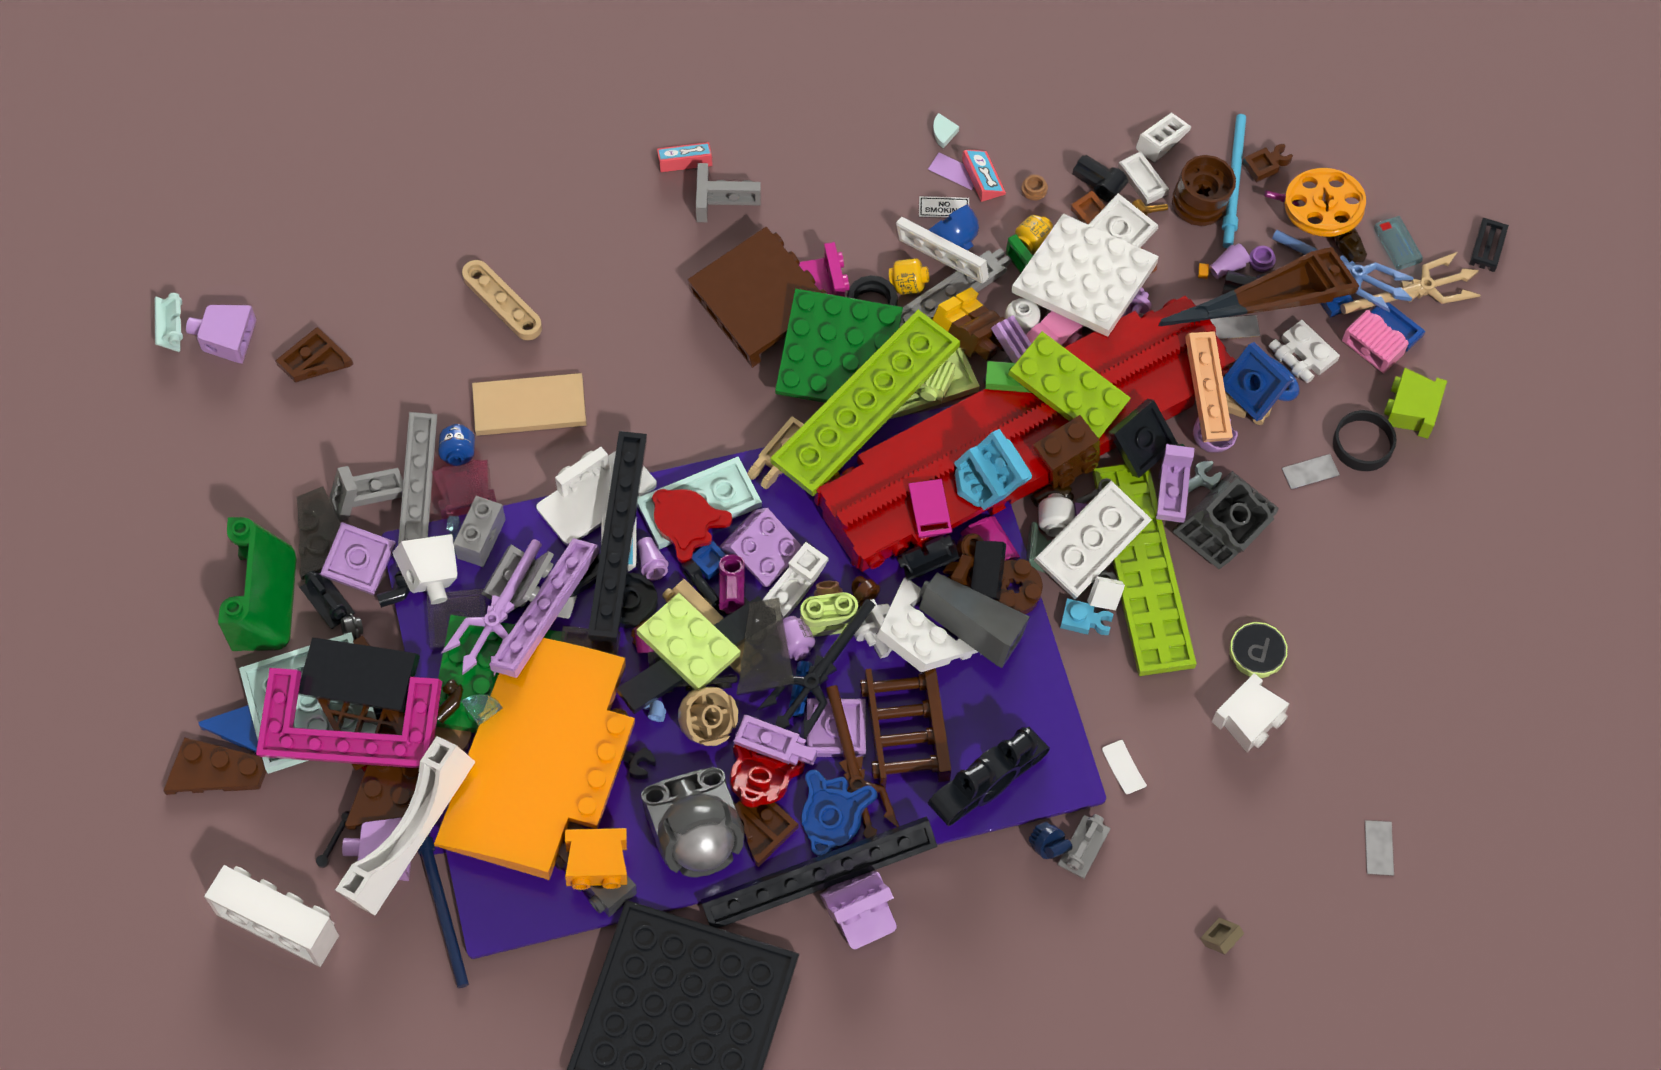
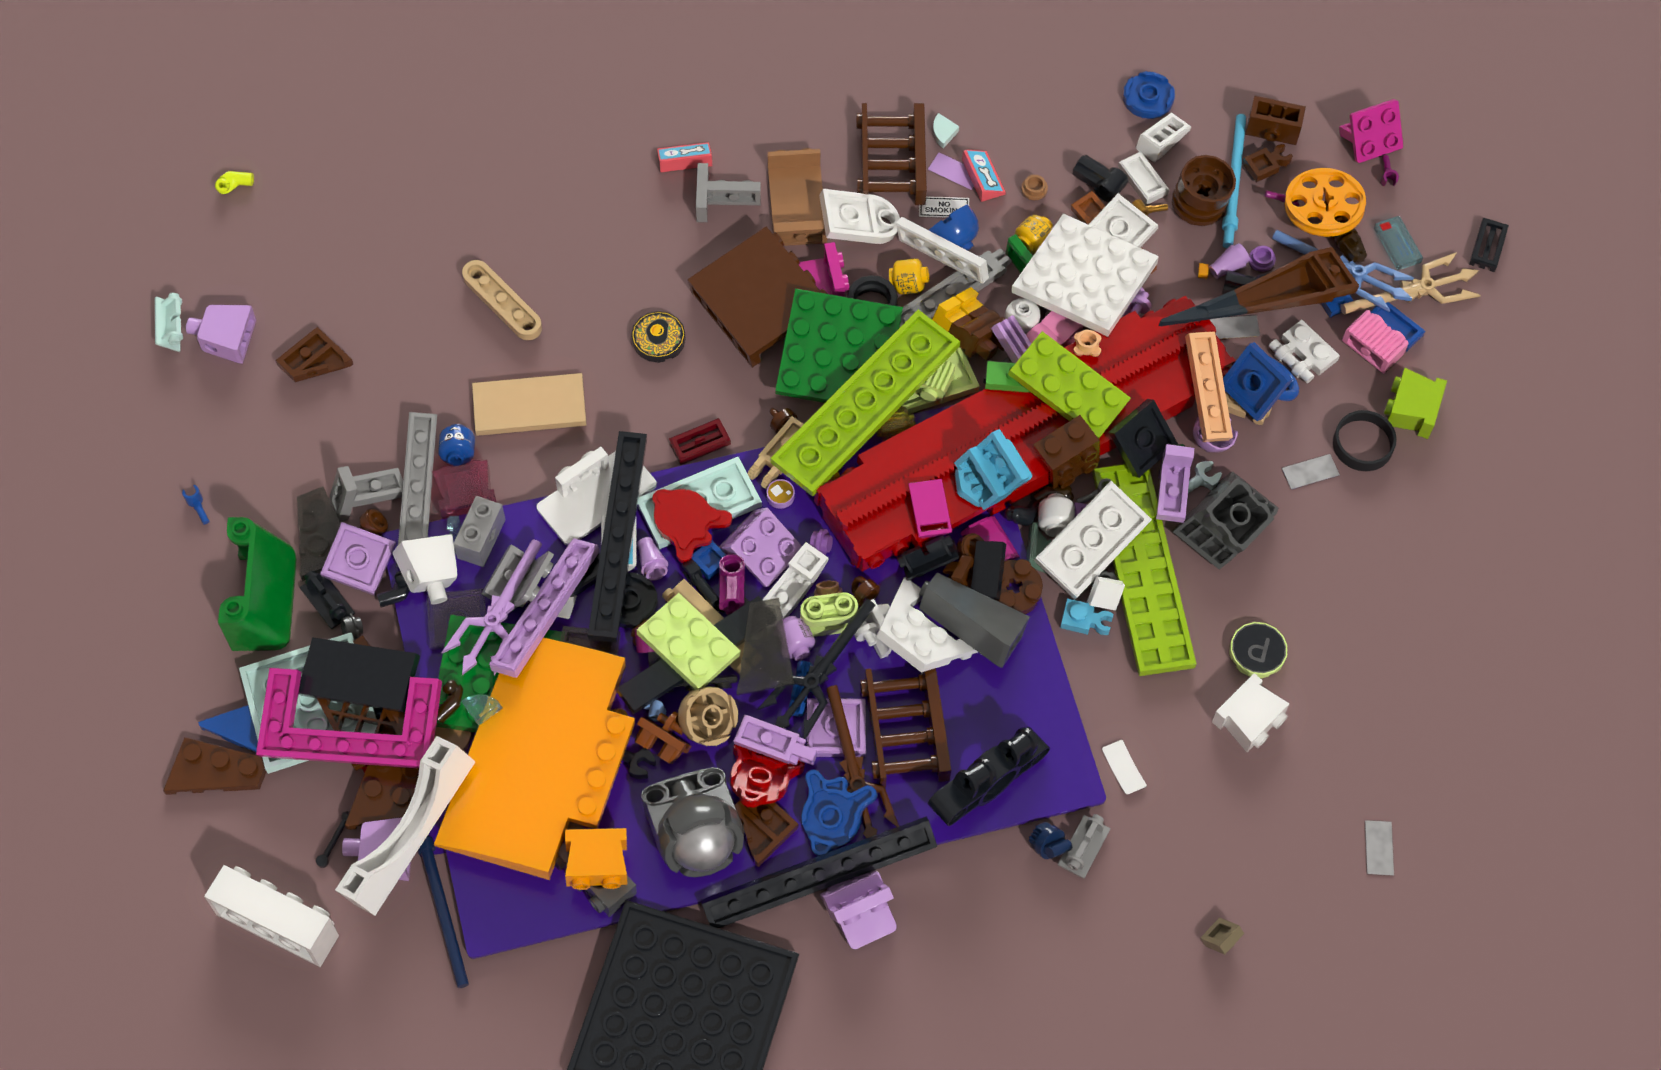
none -> blue hand [182,485,209,525]
none -> neon yellow arm [215,171,254,194]
none -> reddish brown tile [360,509,388,536]
none -> tile [631,311,686,363]
none -> dark orange hips [635,711,692,764]
none -> dark red tile [669,418,731,465]
none -> tile [767,479,795,509]
none -> medium nougat panel [768,148,827,246]
none -> reddish brown tile [770,408,798,434]
none -> medium lavender plate [810,529,833,555]
none -> white tile [819,189,900,244]
none -> reddish brown fence [856,103,927,205]
none -> clear yellow head [876,406,916,441]
none -> black arm [1005,500,1039,526]
none -> light nougat plate [1074,330,1101,357]
none -> blue tile [1123,72,1175,119]
none -> reddish brown brick [1245,96,1306,145]
none -> dark pink bracket [1339,99,1403,163]
none -> magenta hand [1380,155,1399,186]

